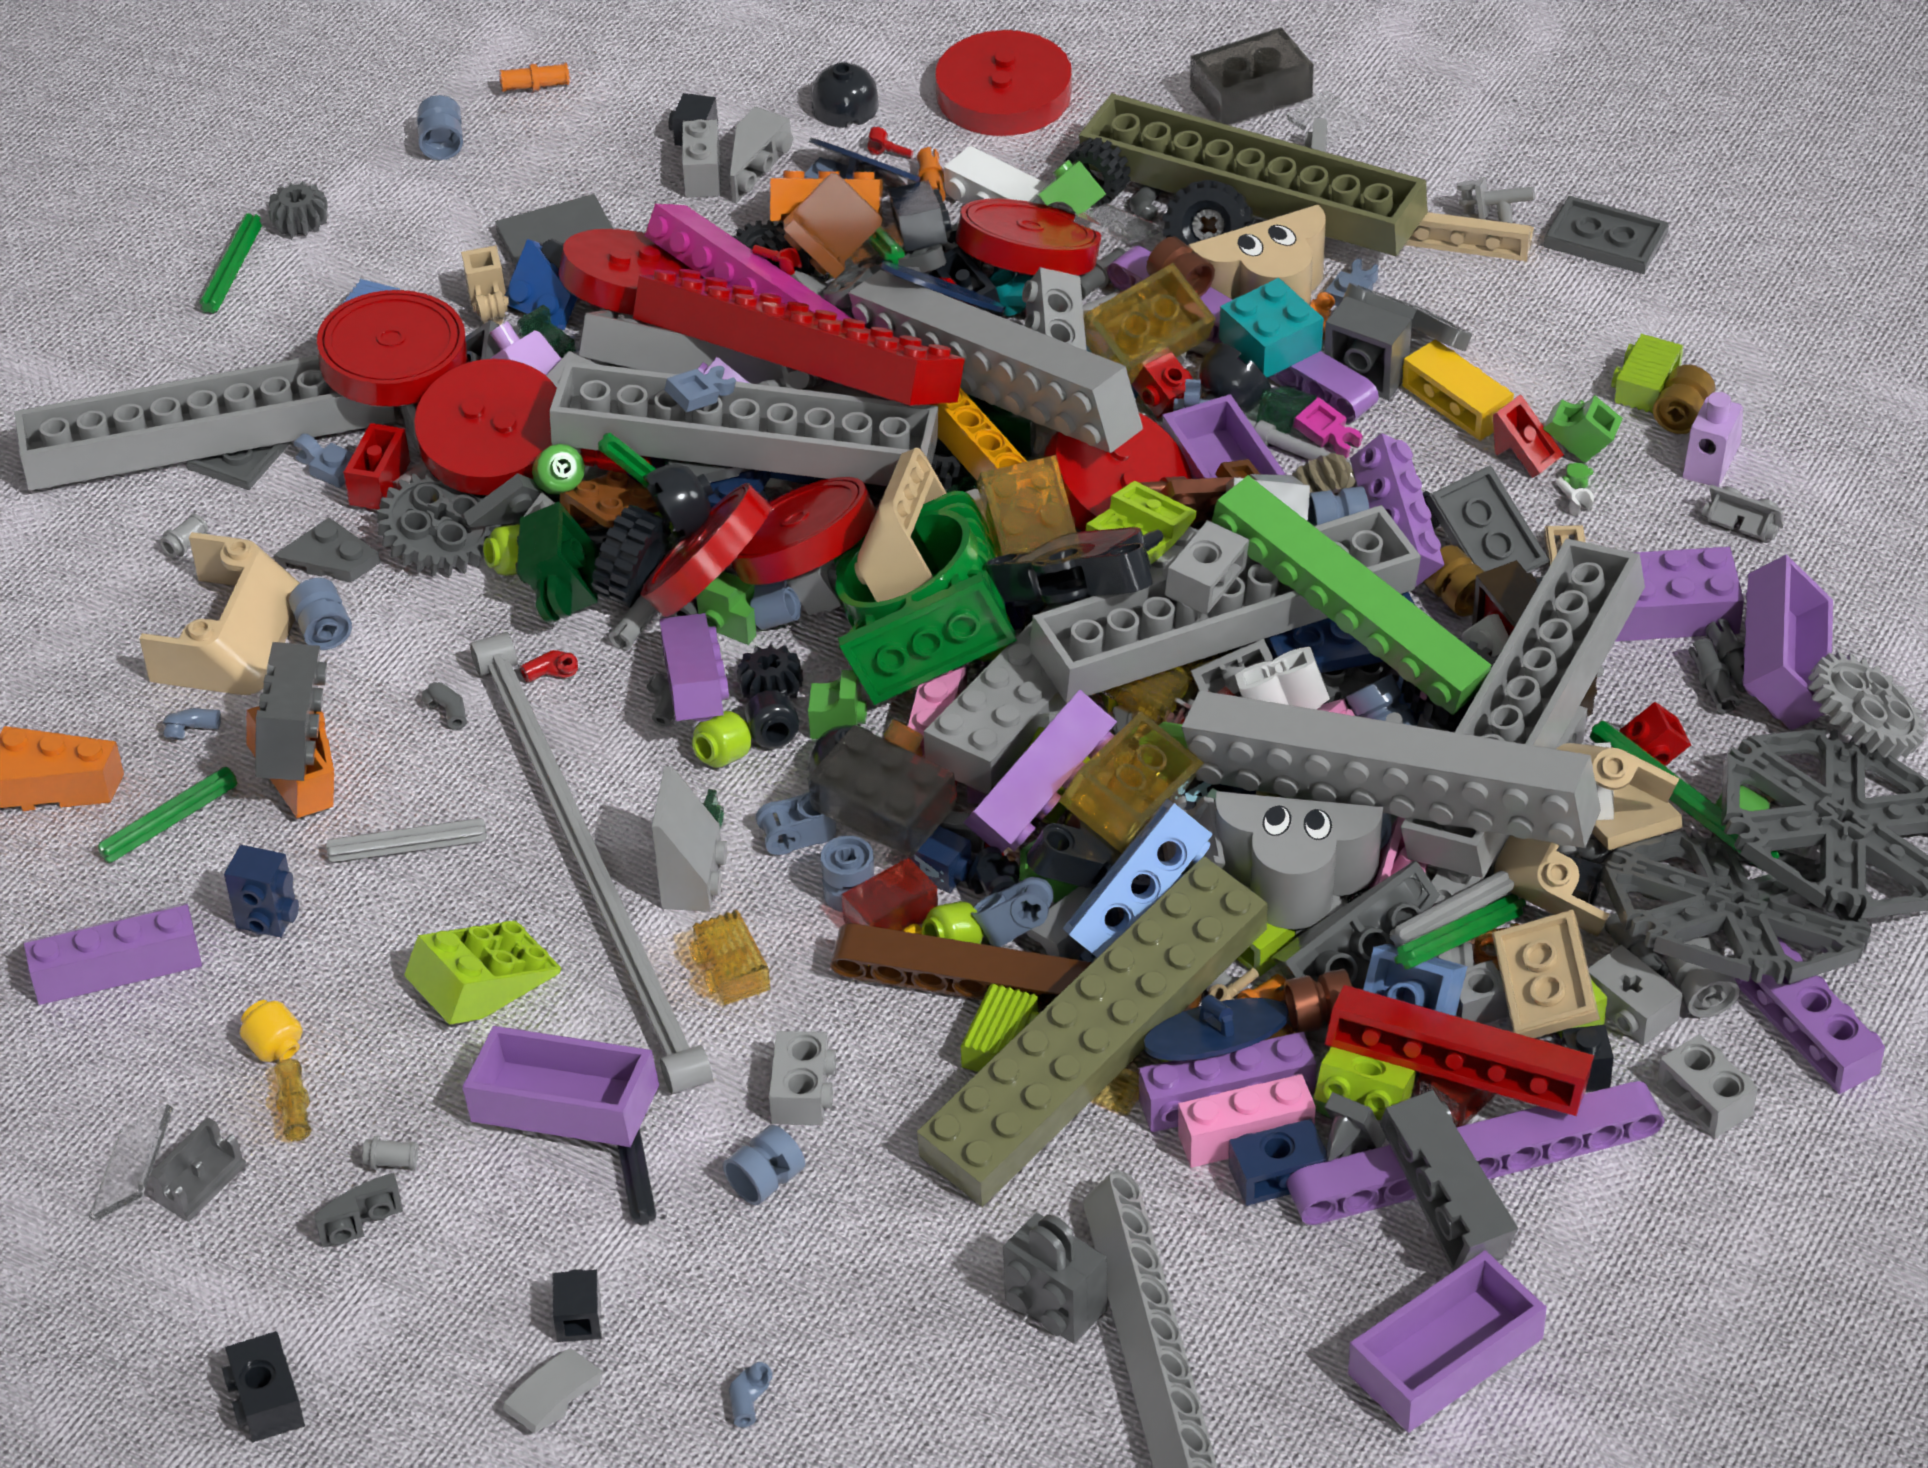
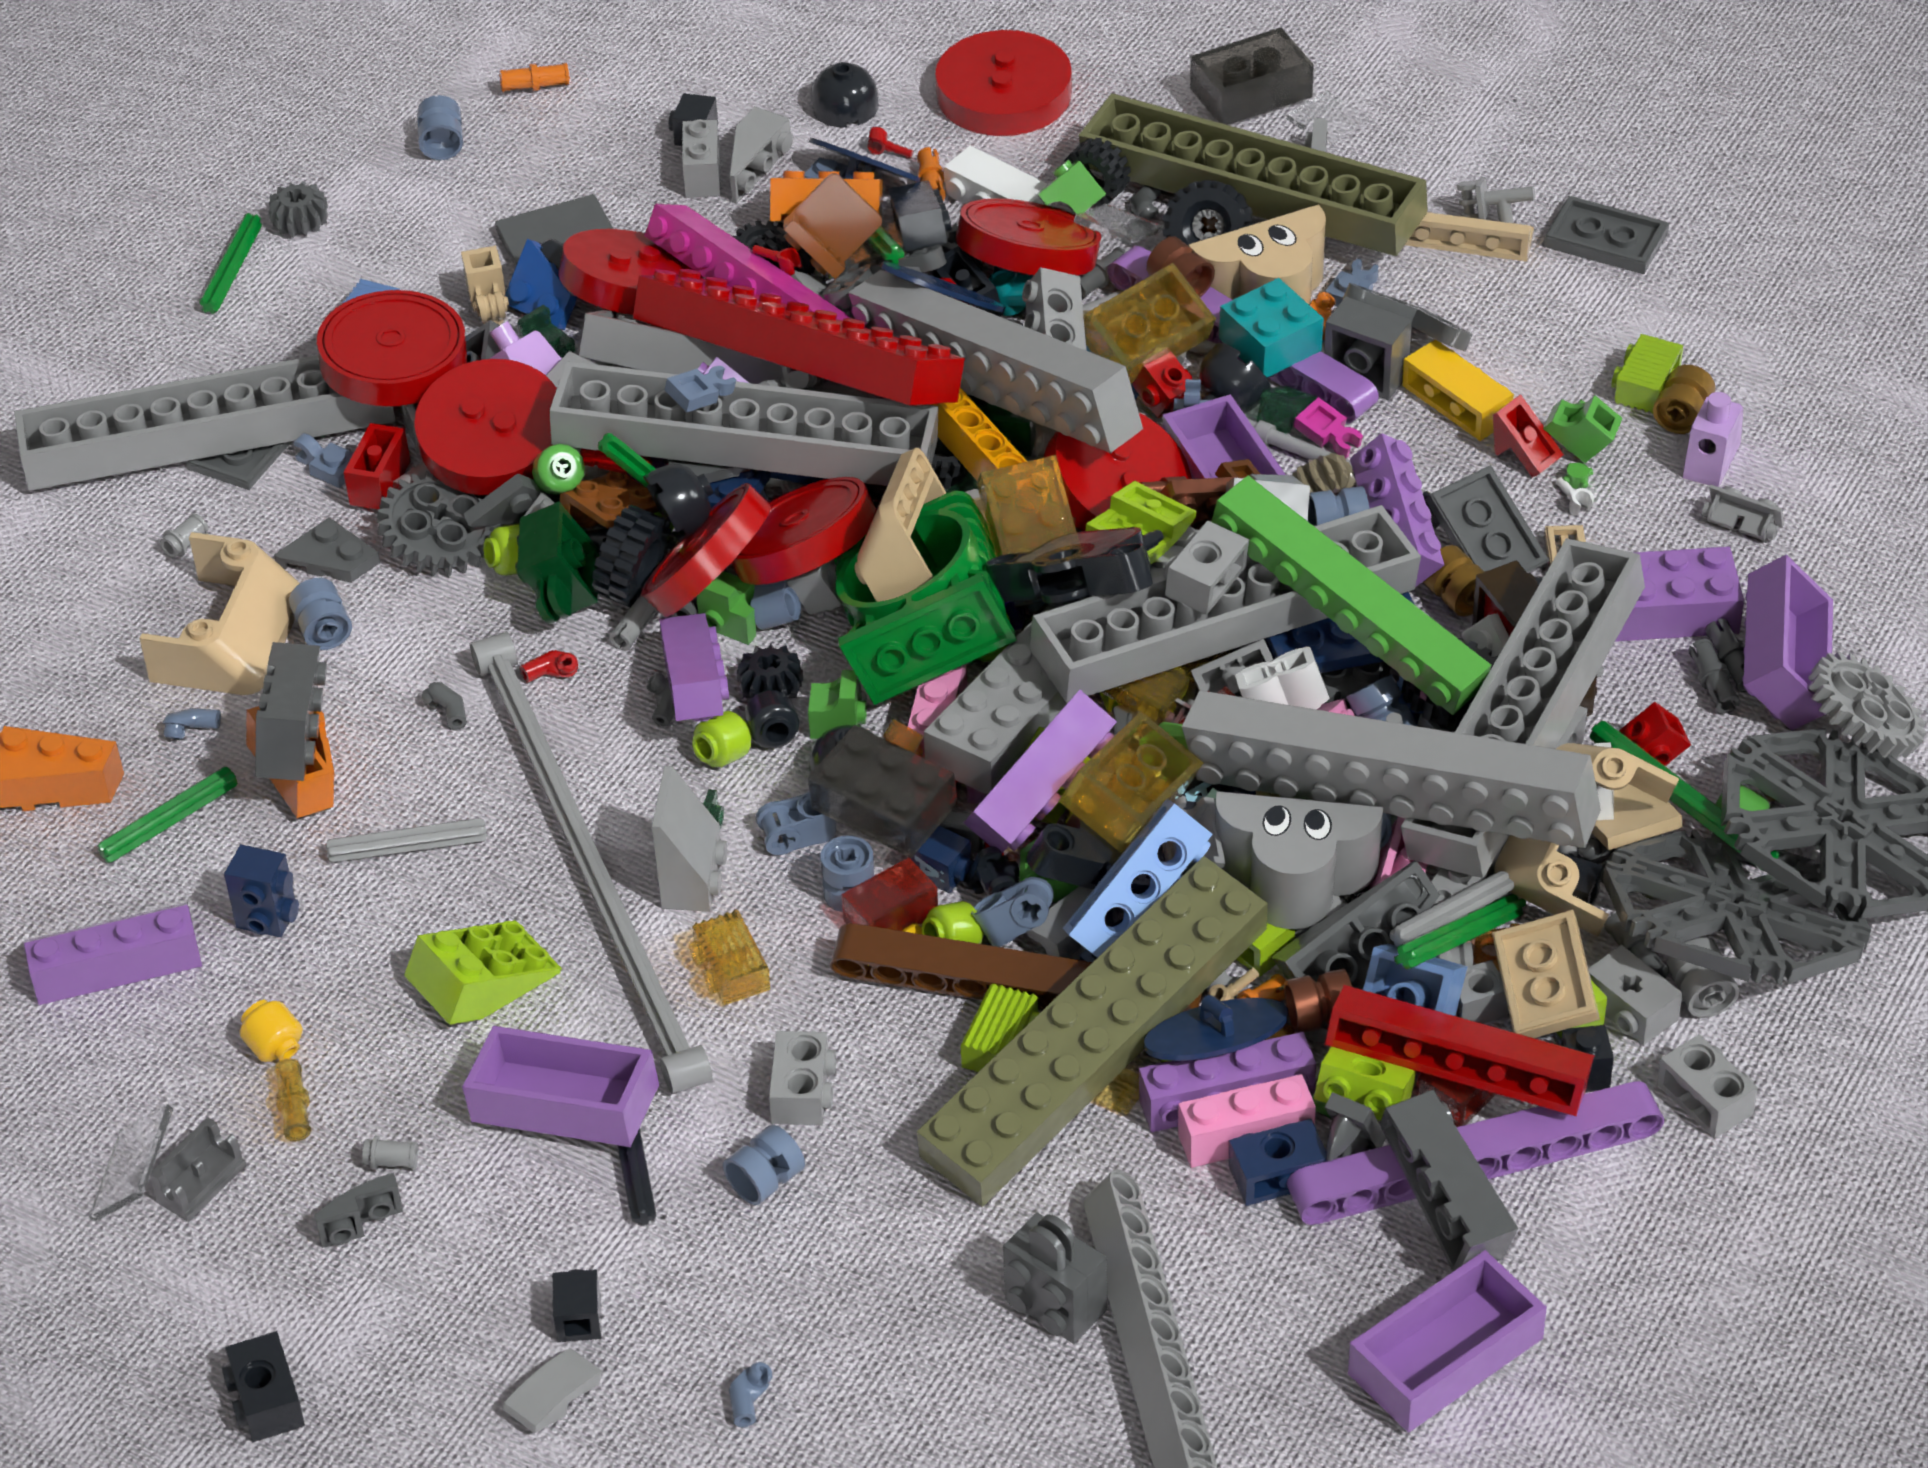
medium lavender brick [1735,937,1885,1094] -> none

